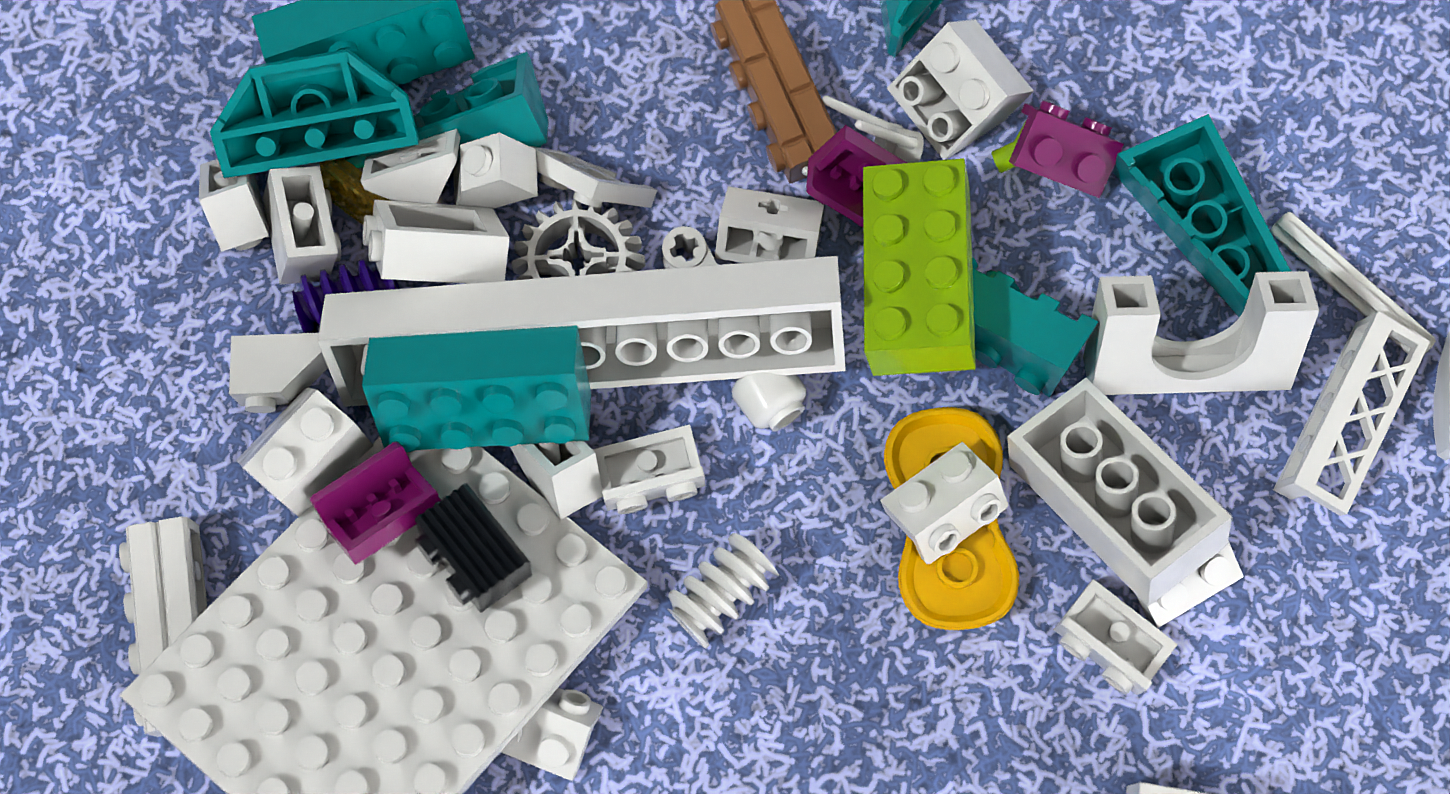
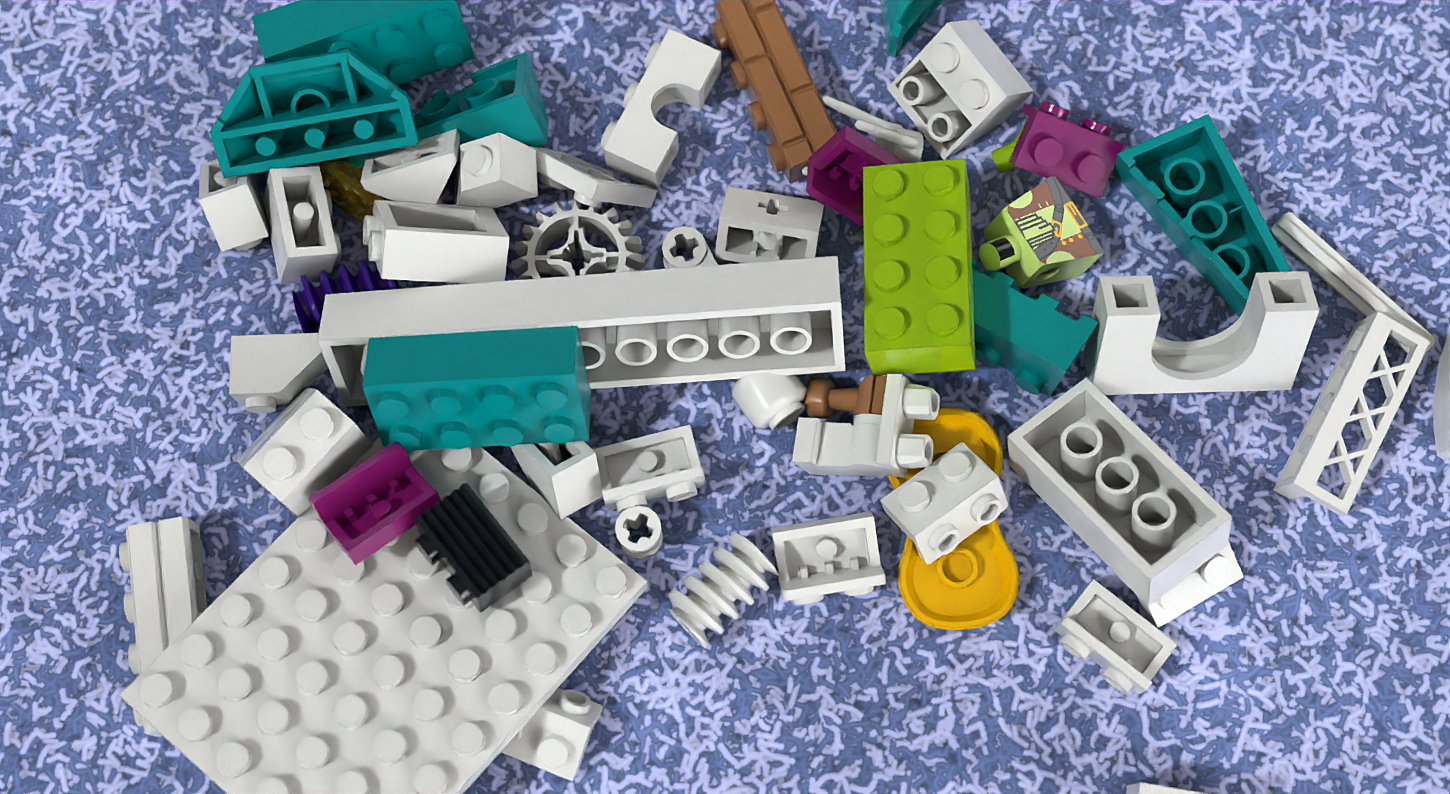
none -> white arch [601,28,721,190]
none -> white bush [615,505,663,560]
none -> white bracket [770,511,886,604]
none -> white hips [792,374,940,477]
none -> torso [979,175,1105,289]

